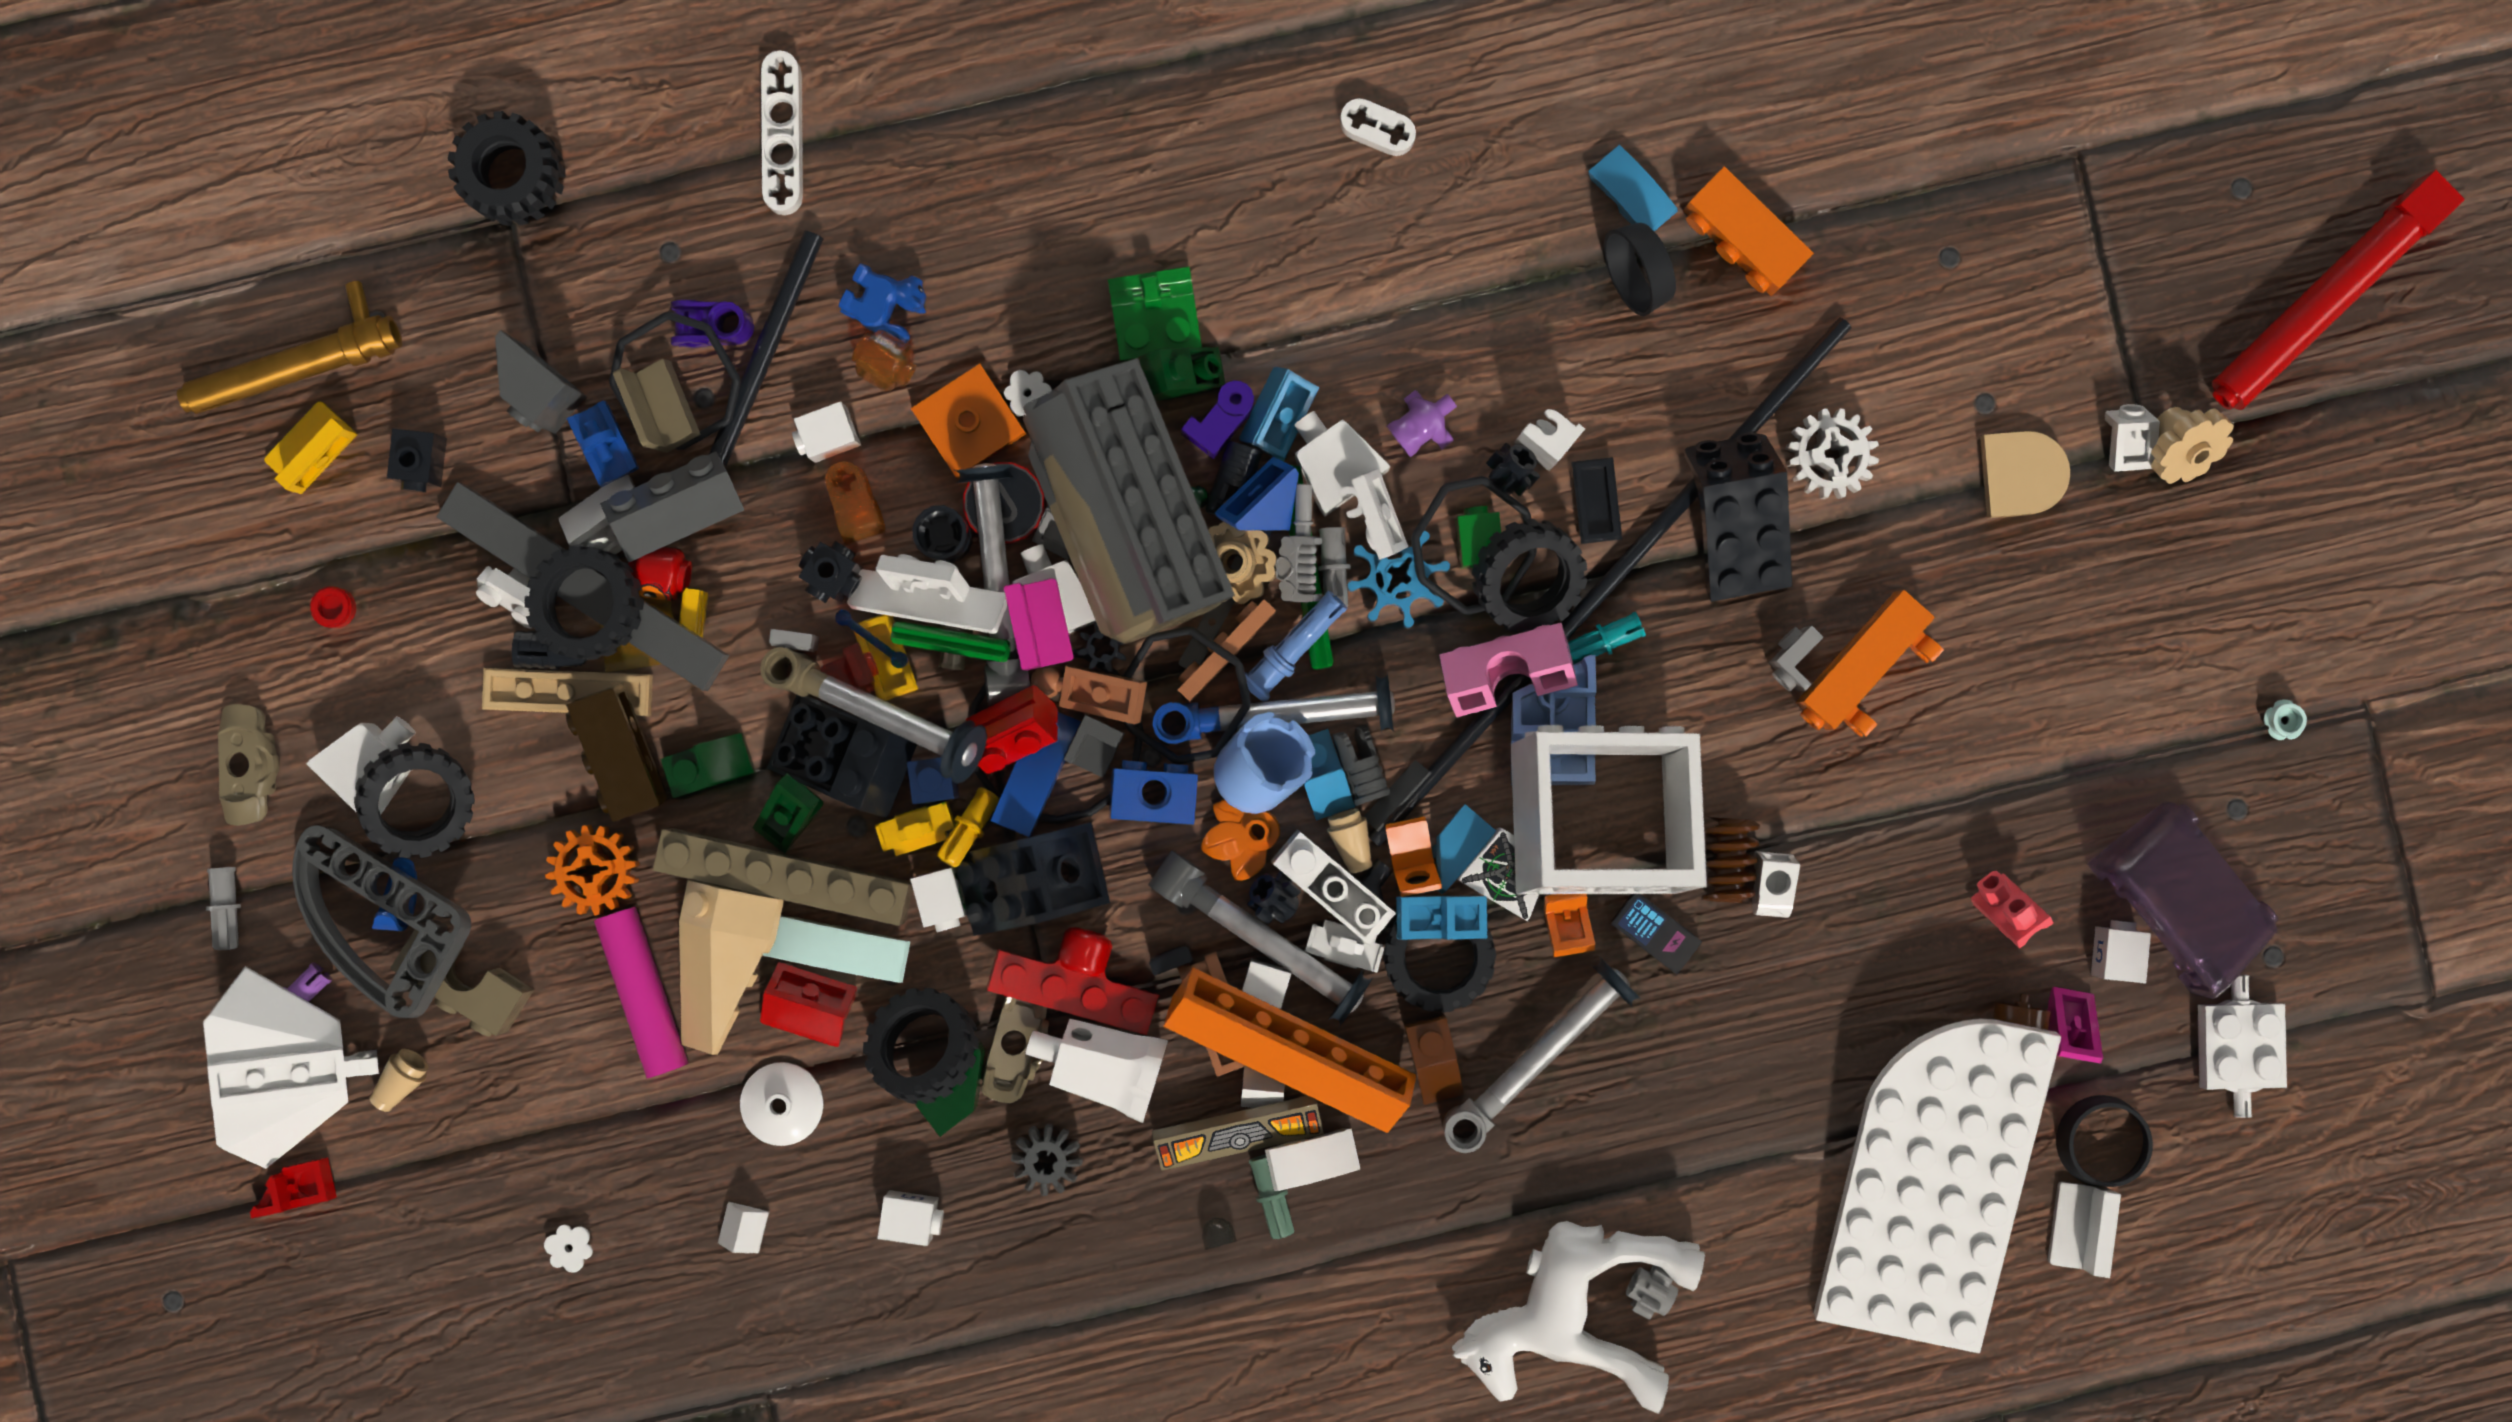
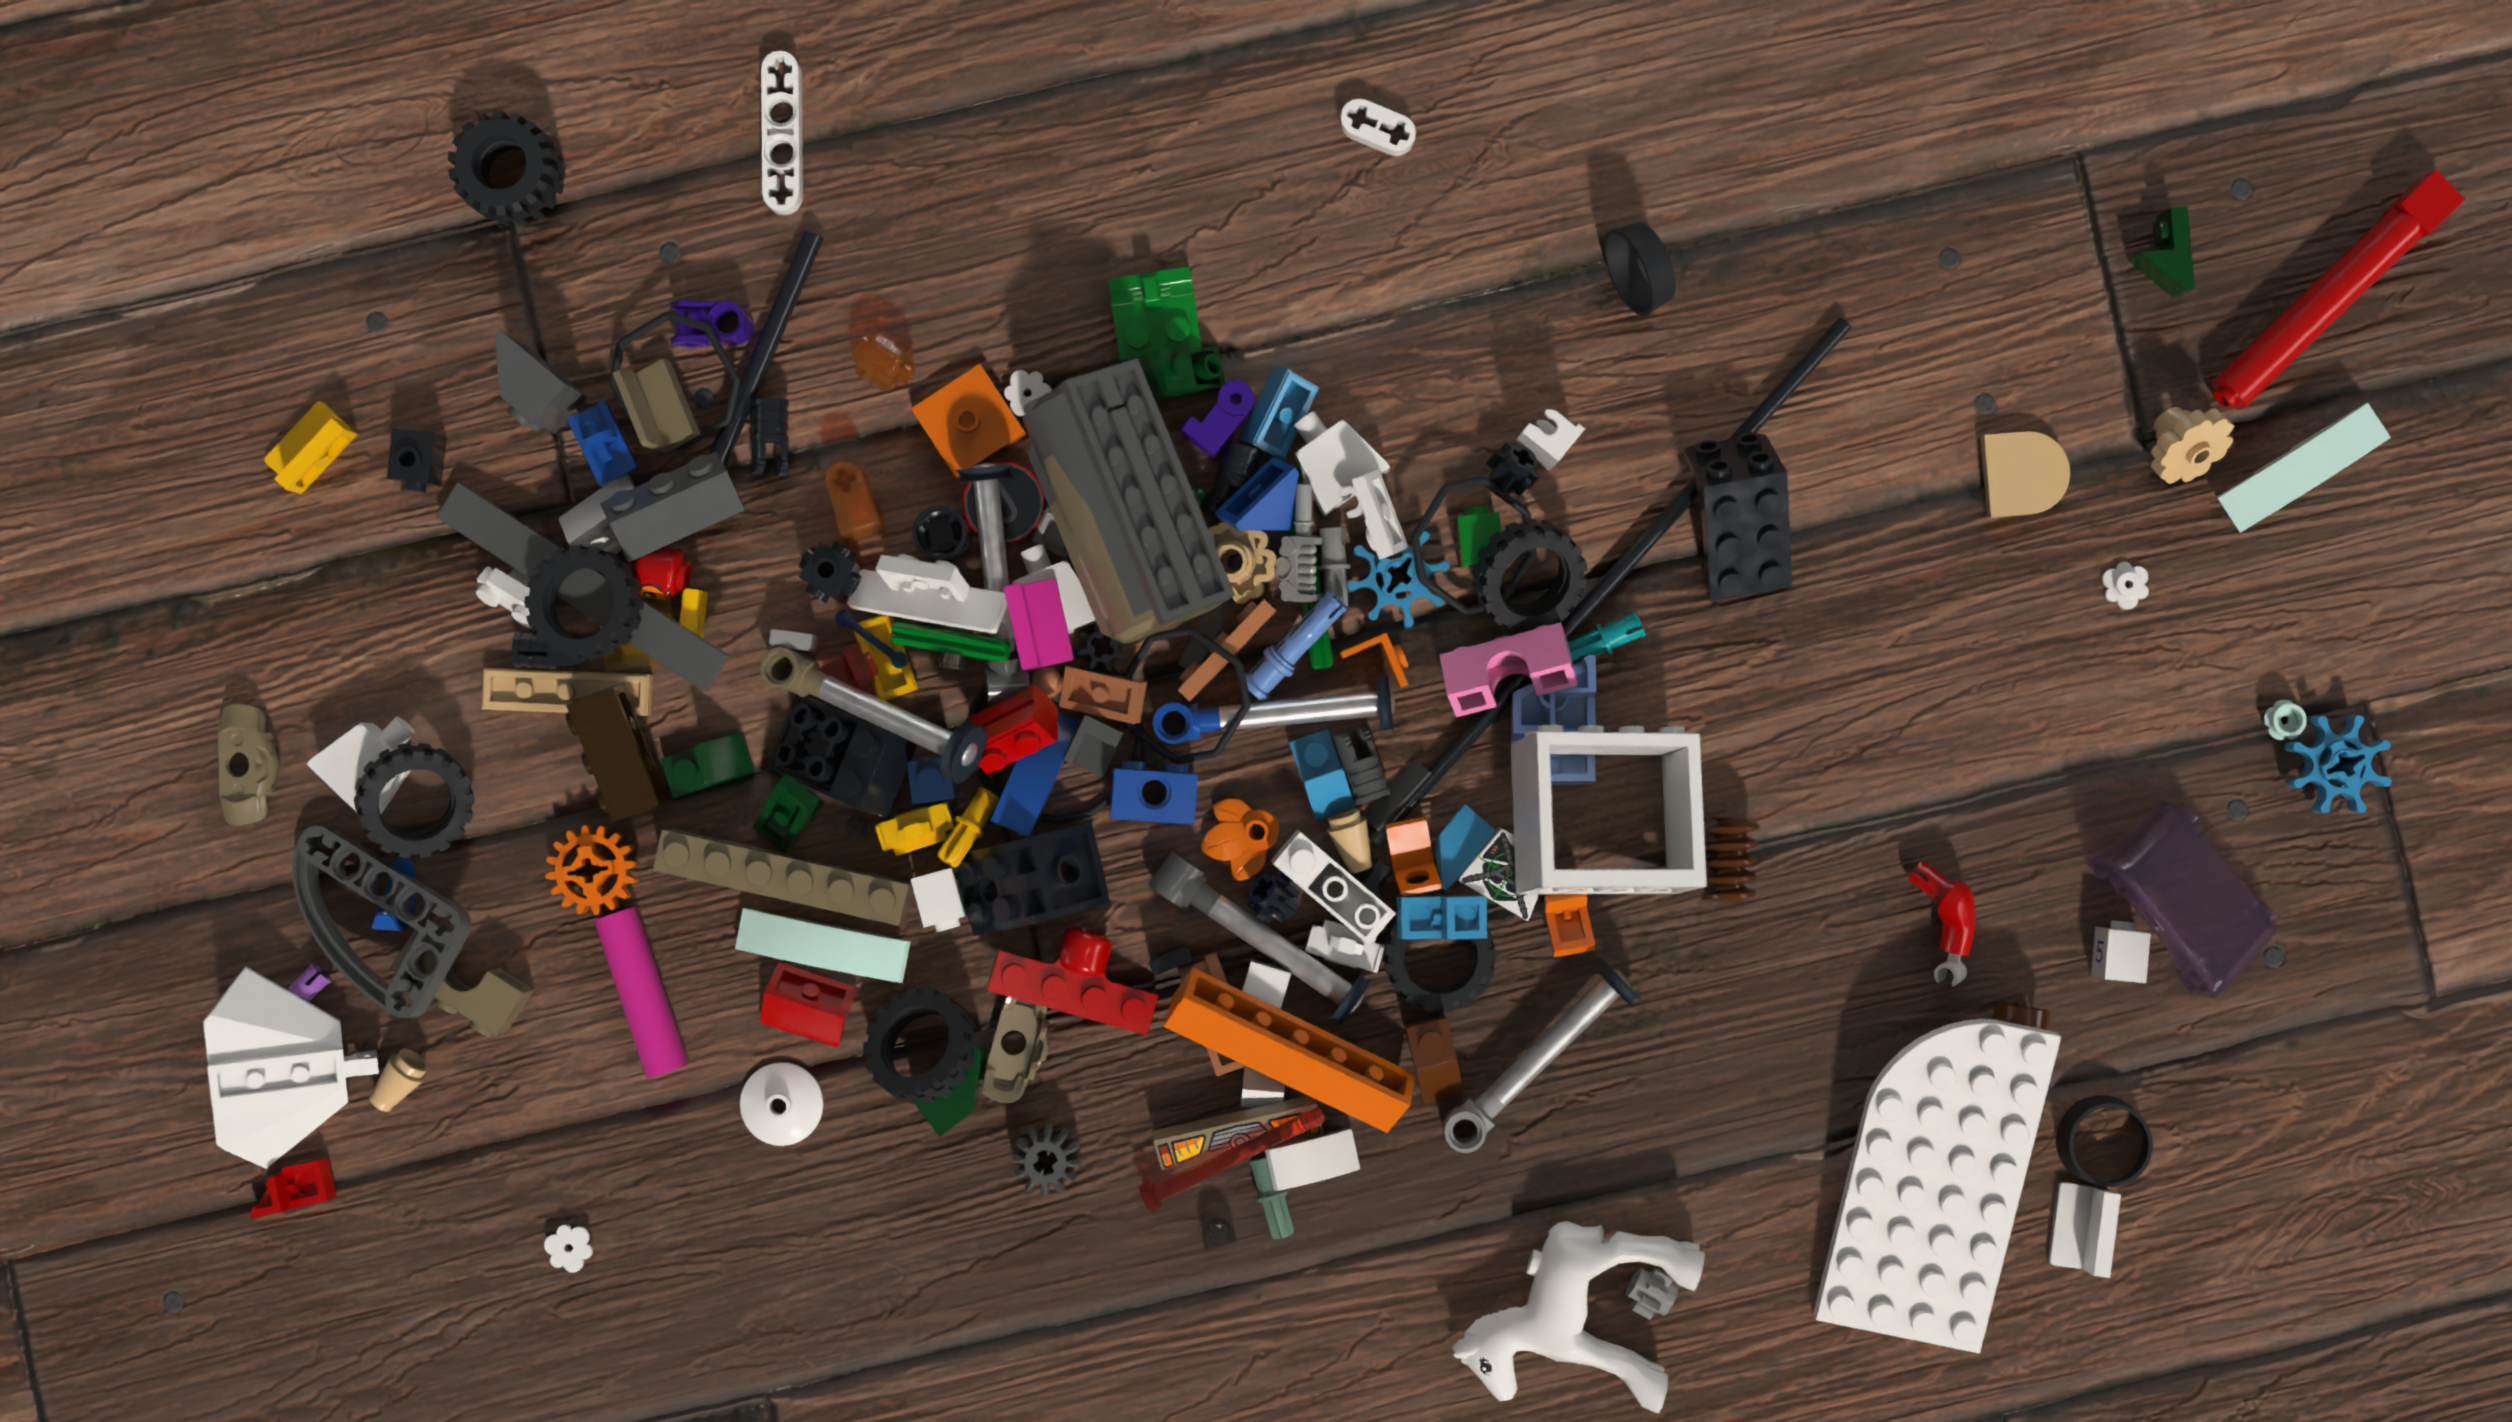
pearl gold cylinder [177,281,403,414] -> none
light grey axle [206,867,241,950] -> none
red tile [310,586,356,628] -> none
tan wedge [679,880,784,1055] -> none
white slope [718,1202,769,1253] -> none
white brick [792,401,861,463] -> none
blue animal [838,263,927,344] -> none
white brick [877,1190,944,1246] -> none
white piece [1026,1019,1168,1123] -> none
light blue cylinder [1214,712,1315,814] -> none
medium lavender piece [1387,390,1457,458] -> none
black tile [1572,457,1622,544] -> none
dark azure slope [1588,145,1678,231] -> none
tile [1610,894,1702,974] -> none
orange brick [1683,166,1814,296] -> none
white leg [1752,851,1800,918] -> none
light grey bracket [1769,626,1824,692] -> none
white gear [1786,408,1879,499] -> none
orange brick [1795,590,1944,737] -> none
coral hips [1970,870,2053,948] -> none
dark pink slope [2047,987,2103,1063] -> none
white bracket [2105,404,2160,472] -> none
white plate [2198,974,2287,1118] -> none
none -> black hinge [751,398,789,476]
none -> clear red bar [1139,1108,1326,1212]
none -> orange bracket [1339,633,1409,689]
none -> red arm [1908,860,1976,986]
none -> white plant [2102,562,2149,610]
none -> dark green slope [2129,206,2195,297]
none -> light aqua slope [2217,402,2391,533]
none -> dark azure gear [2284,715,2392,813]

